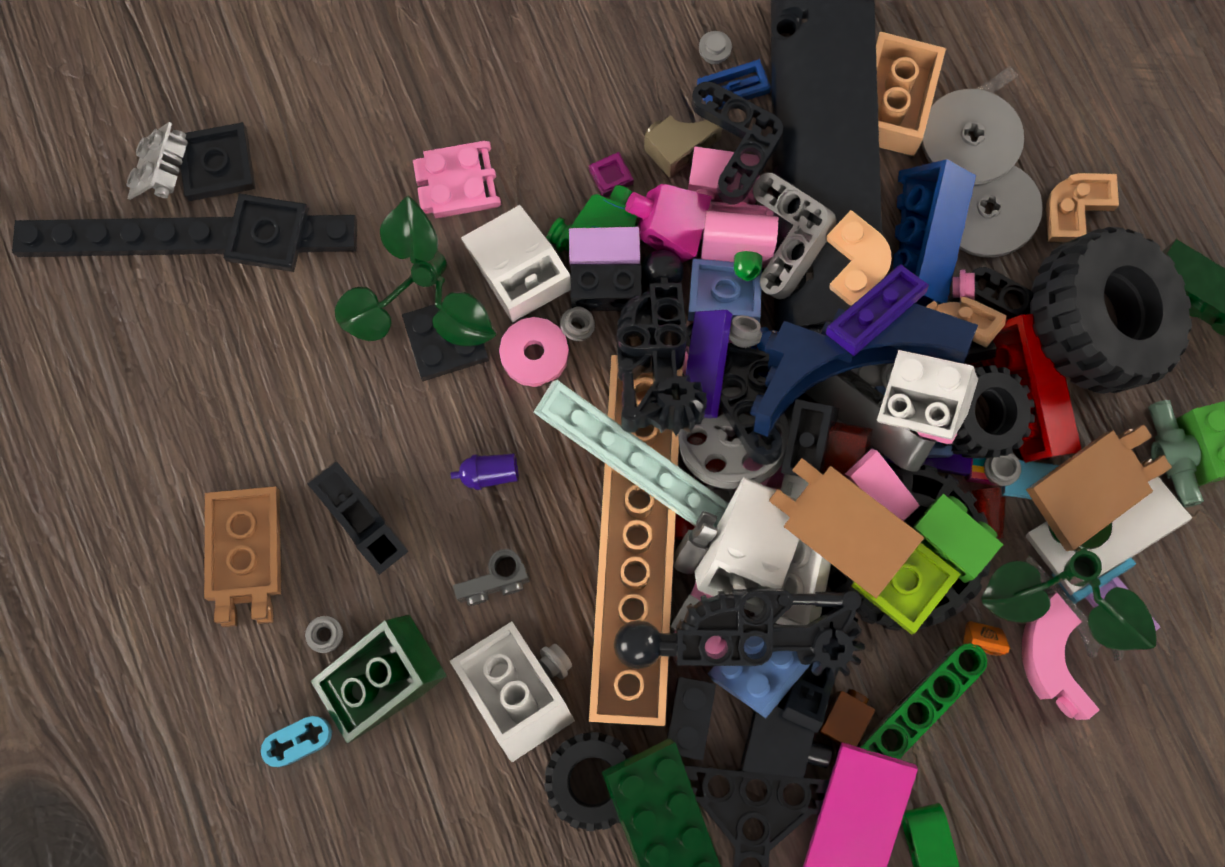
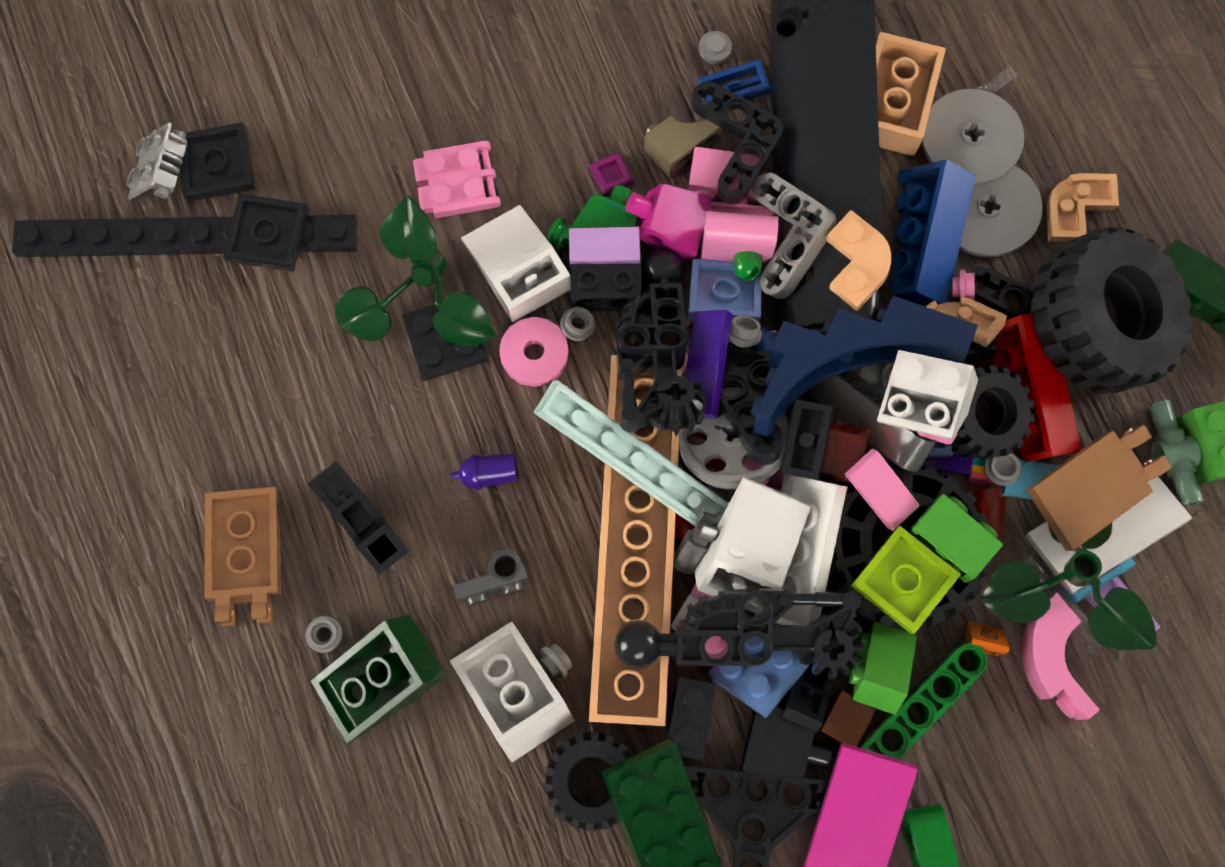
medium azure beam [261,716,332,767] -> none
medium nougat tile [769,458,925,599] -> none
dark purple tile [826,264,929,356] -> none
none -> bright green brick [849,622,917,715]

